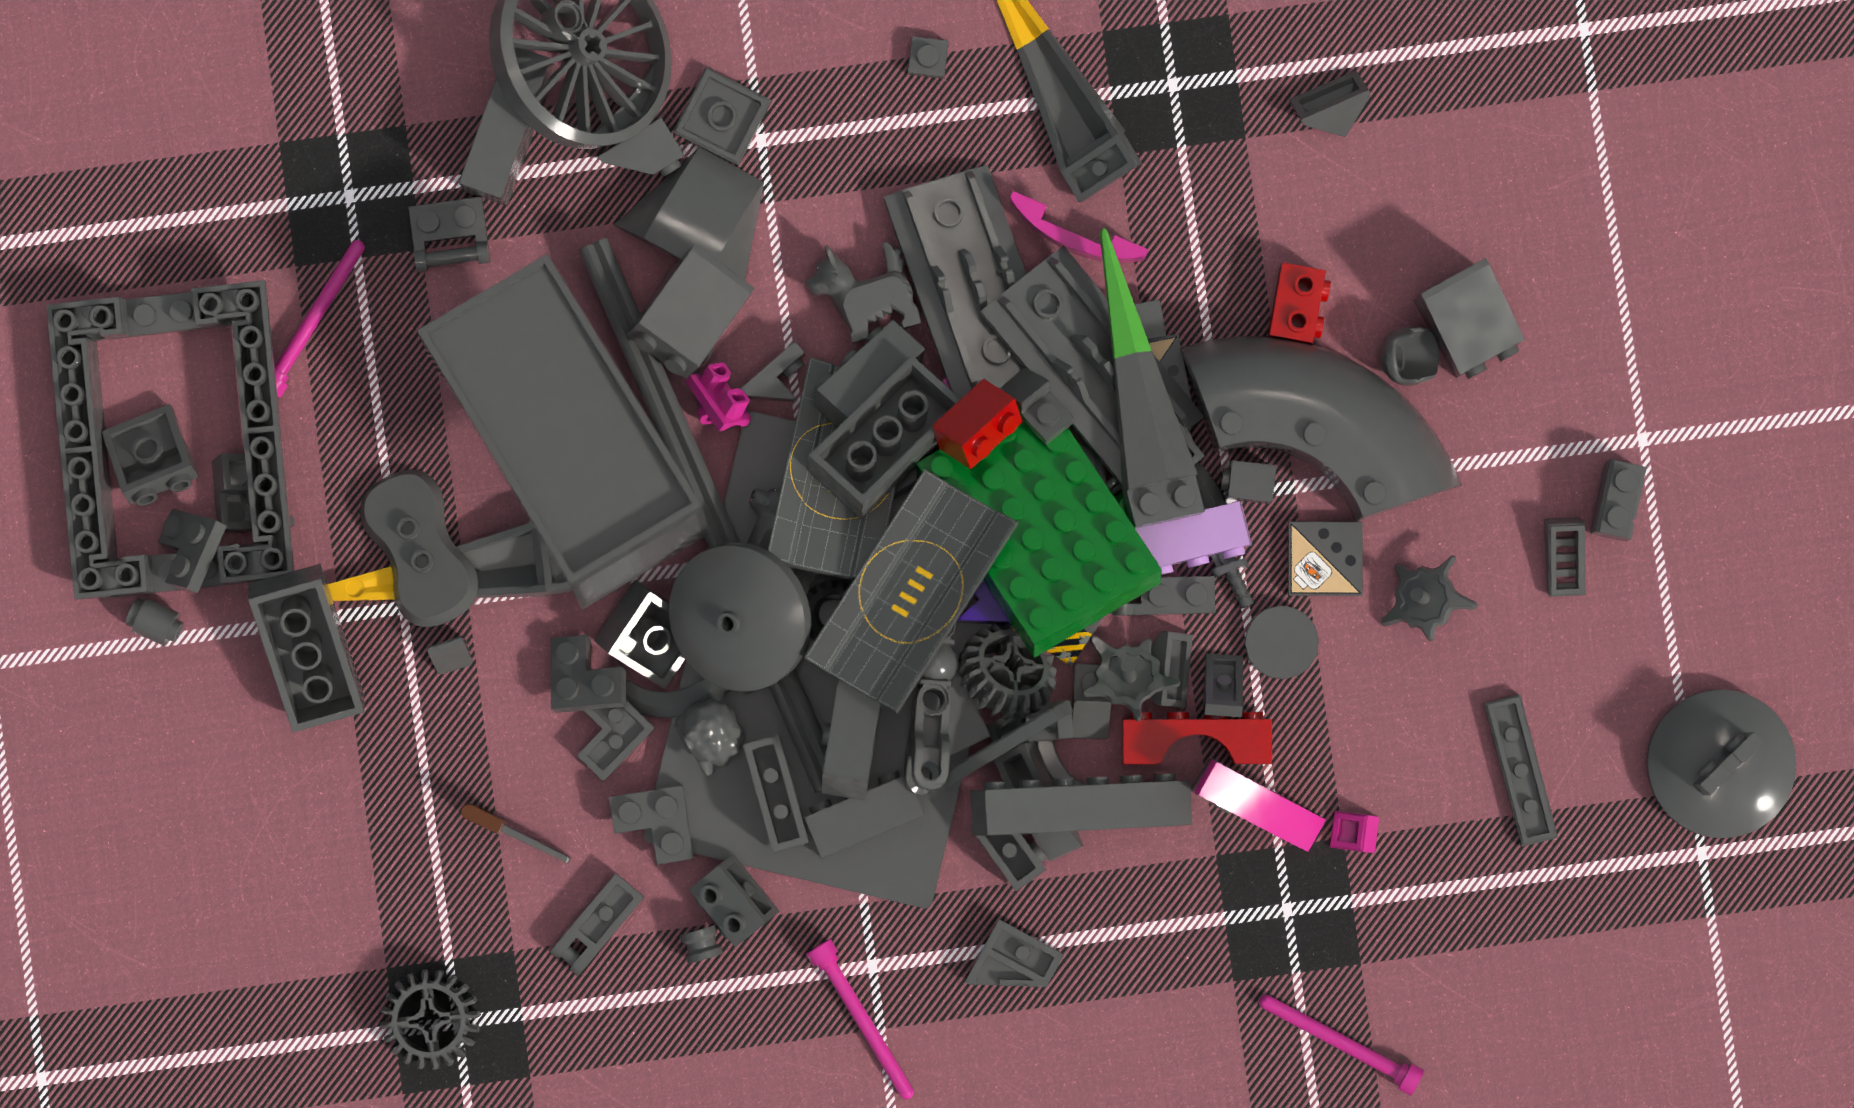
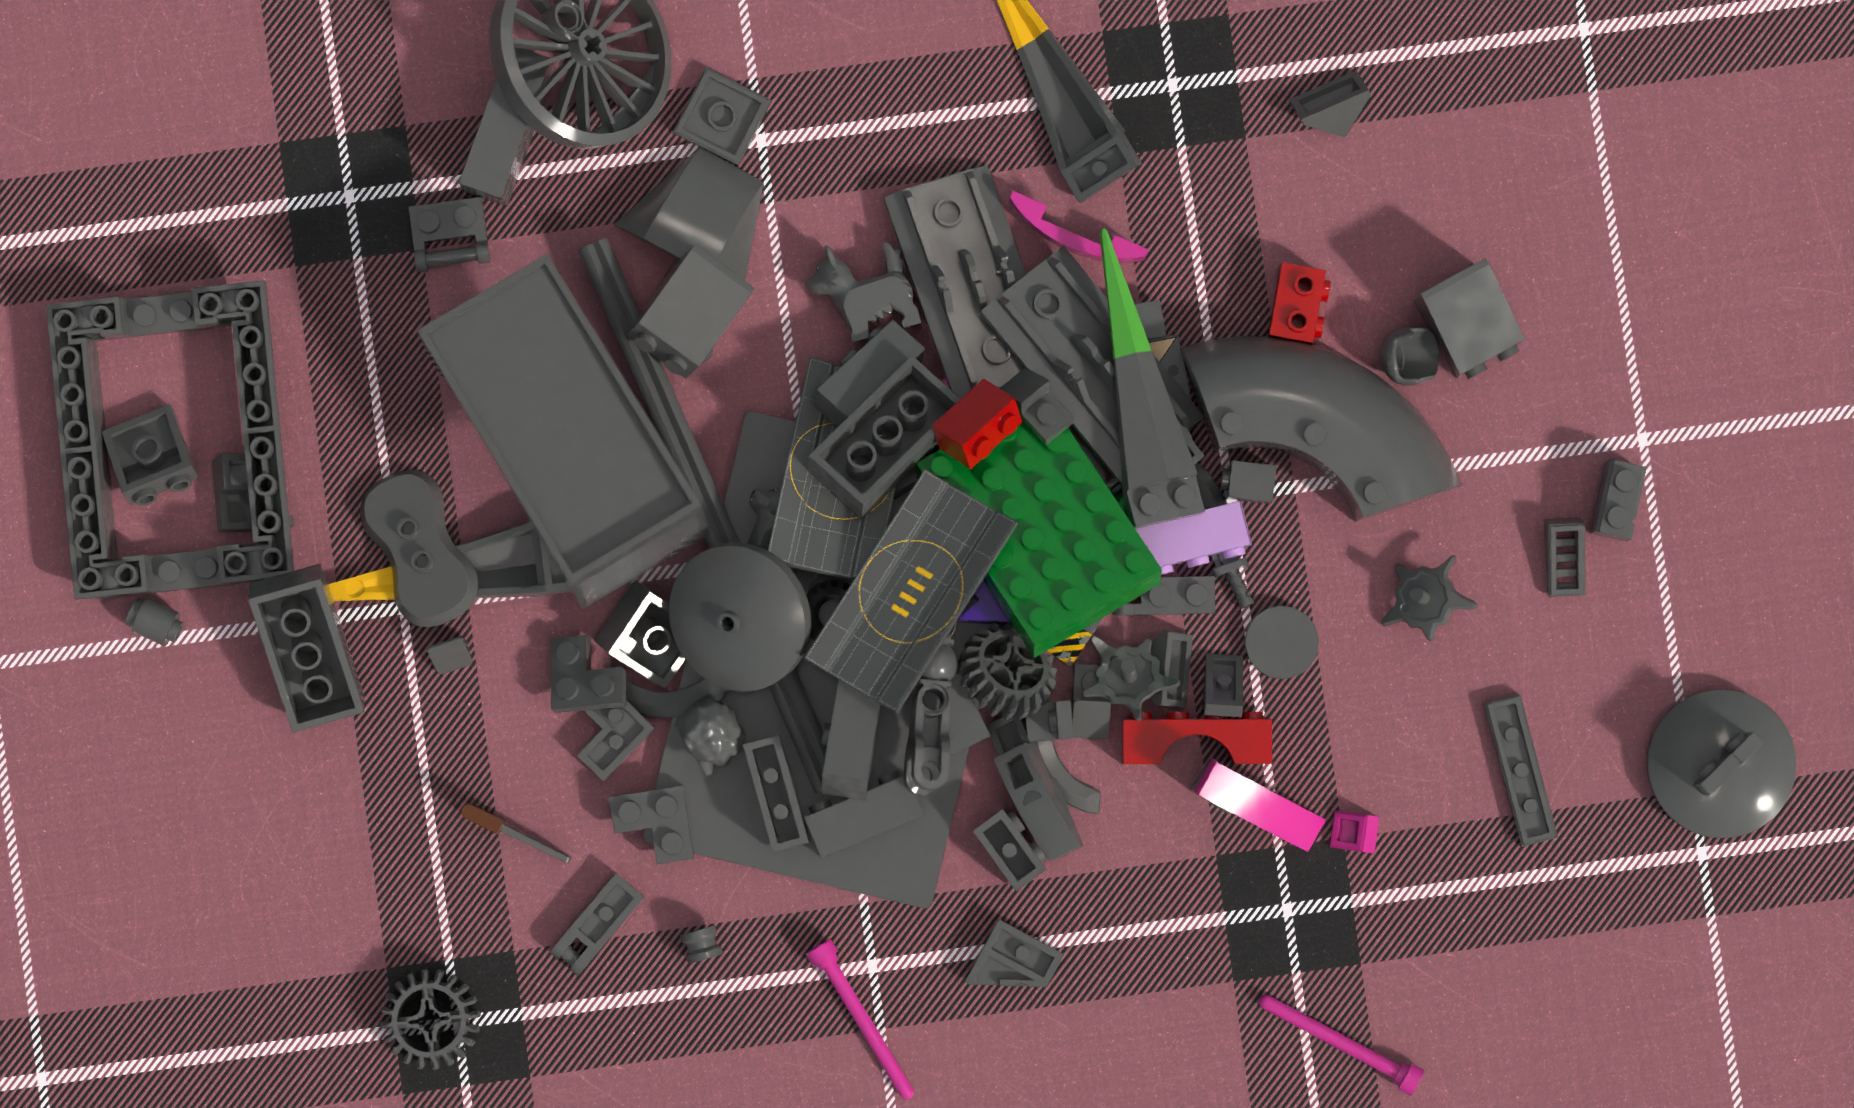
dark grey plate [158,509,227,594] -> none
dark pink piece [274,240,365,398] -> none
dark grey slope [598,118,685,177] -> none
dark pink hips [686,362,752,431] -> none
dark grey brick [689,854,780,947] -> none
dark grey slope [740,342,806,402] -> none
dark grey plate [908,36,949,79] -> none
dark grey tile [942,700,1074,789] -> none
dark grey brick [970,773,1192,836] -> none
tile [1288,522,1363,596] -> none

